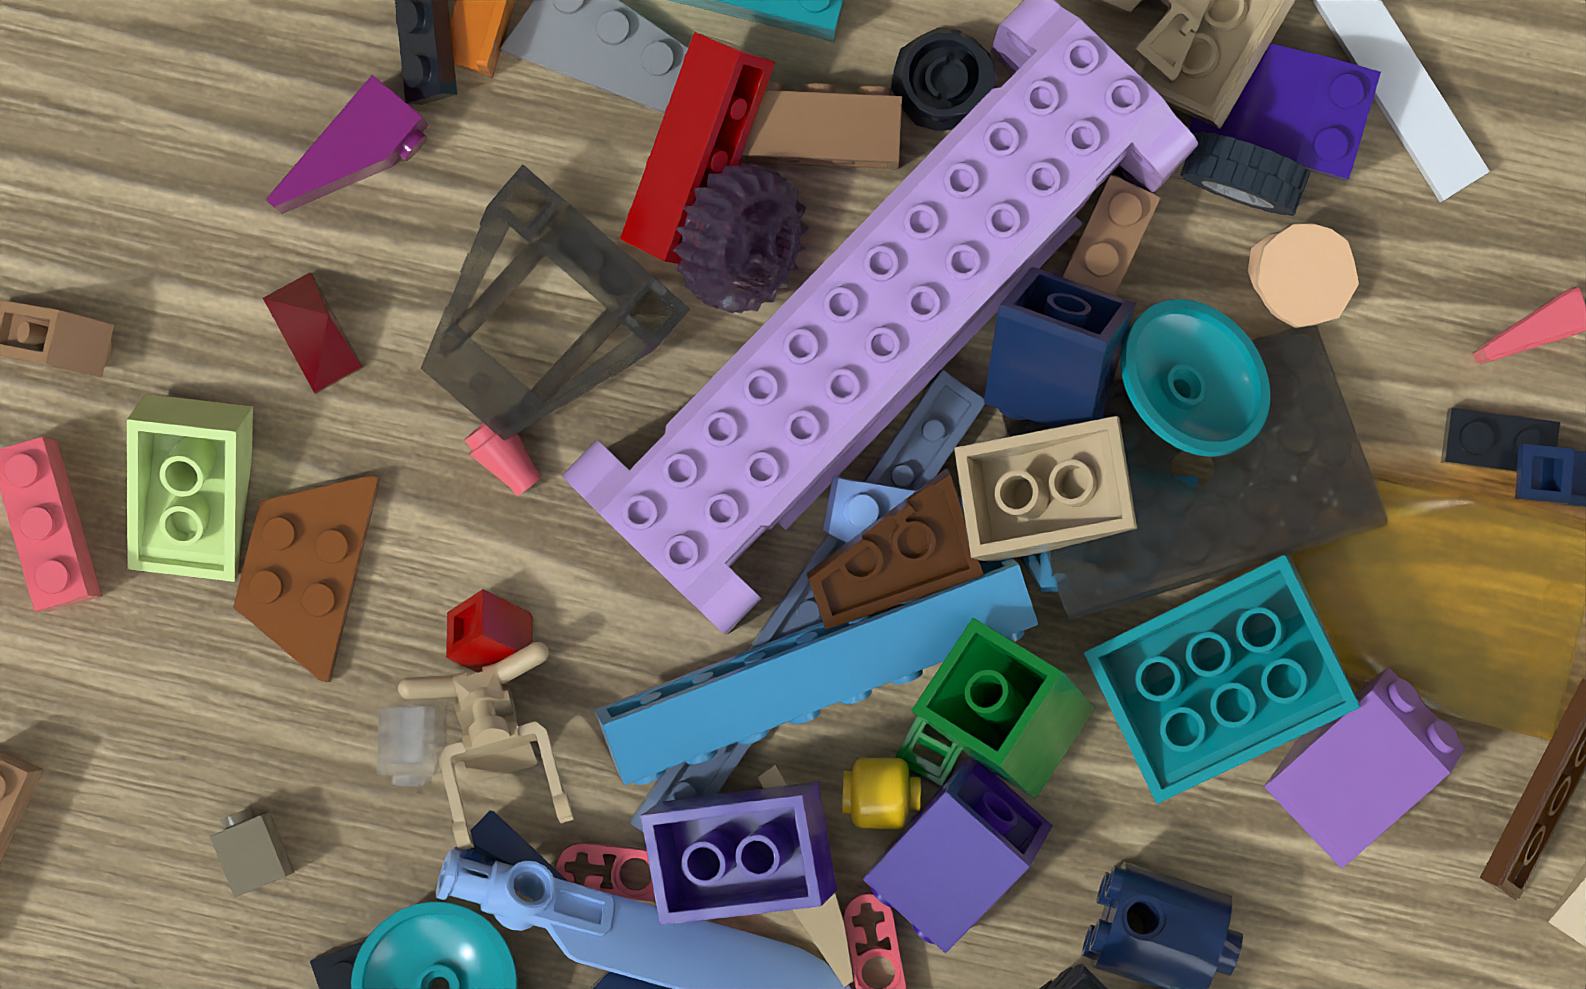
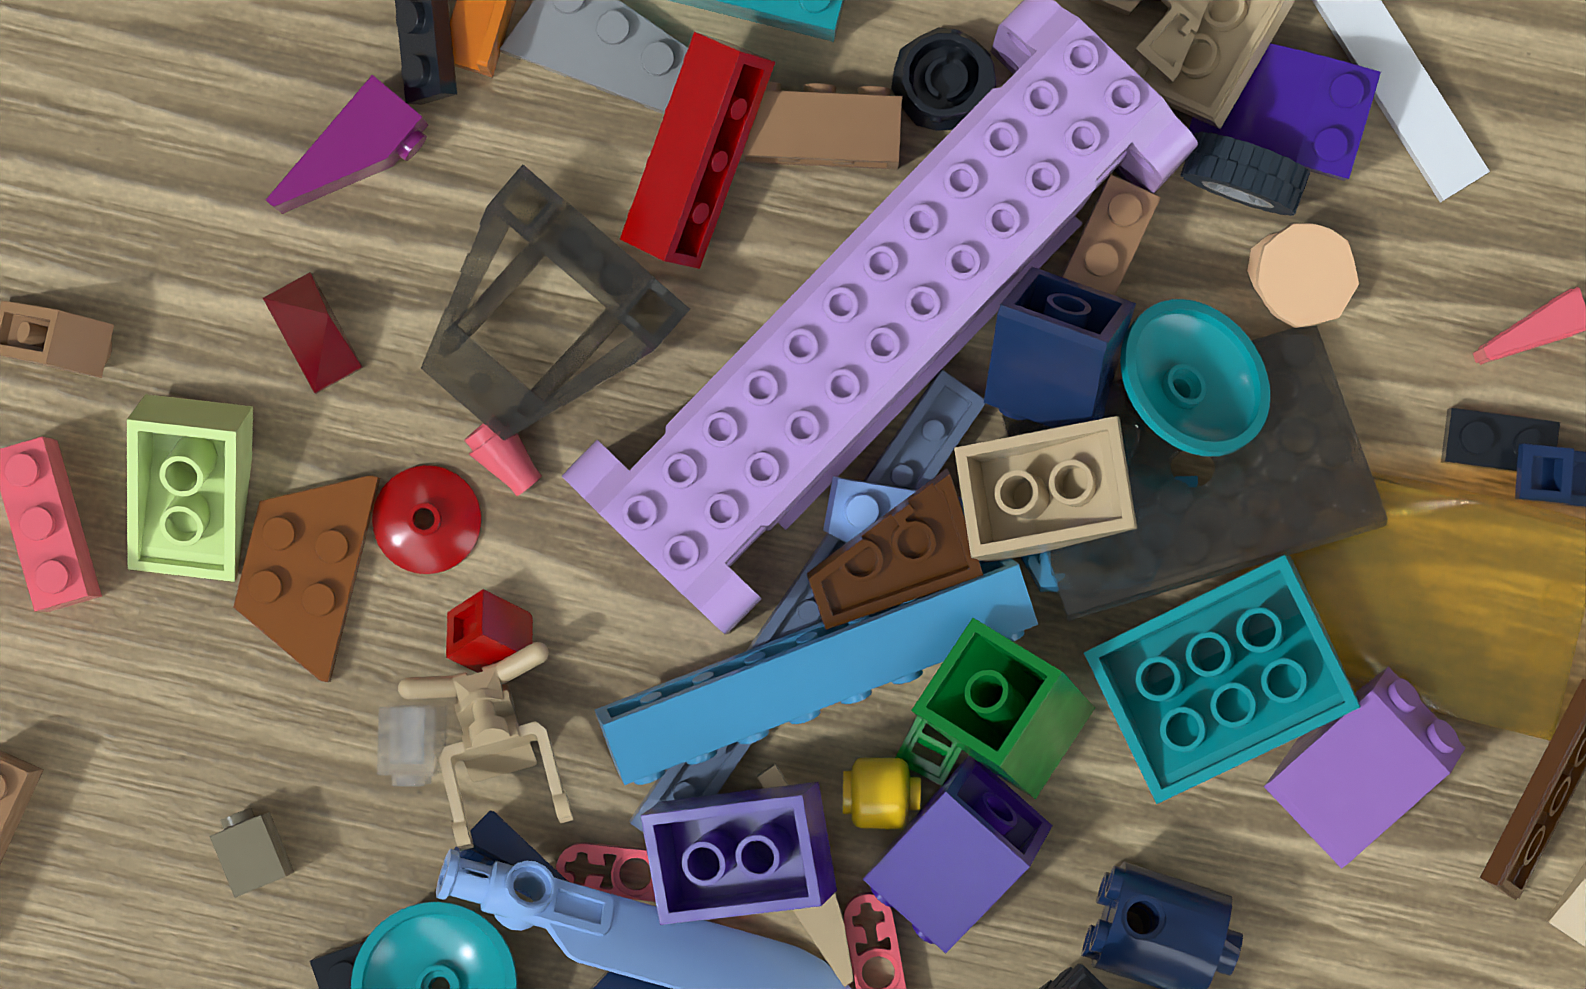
clear purple gear [673,164,809,314] -> none
none -> red dish [372,465,482,574]

